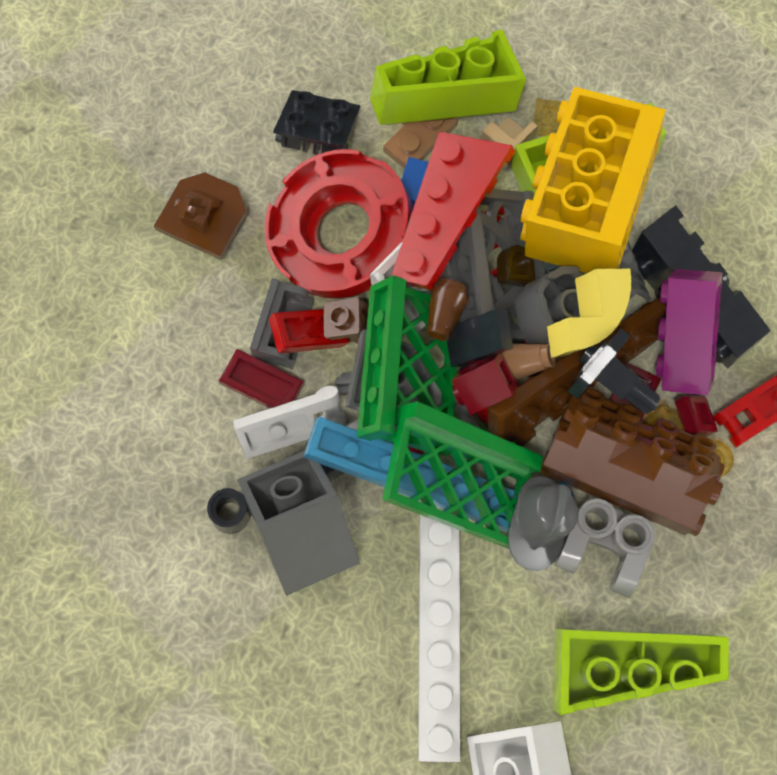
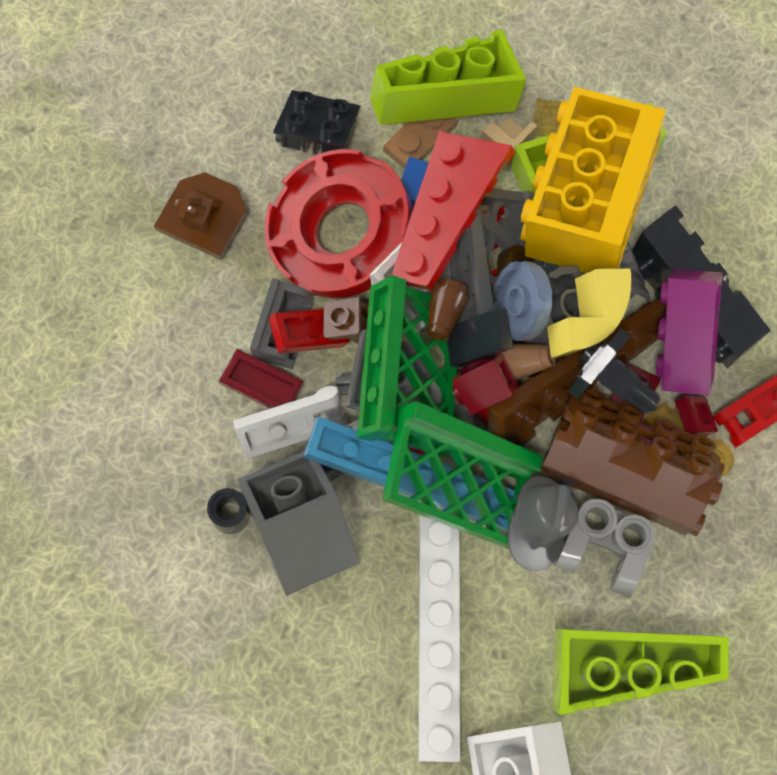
none -> sand blue tile [493,261,552,341]

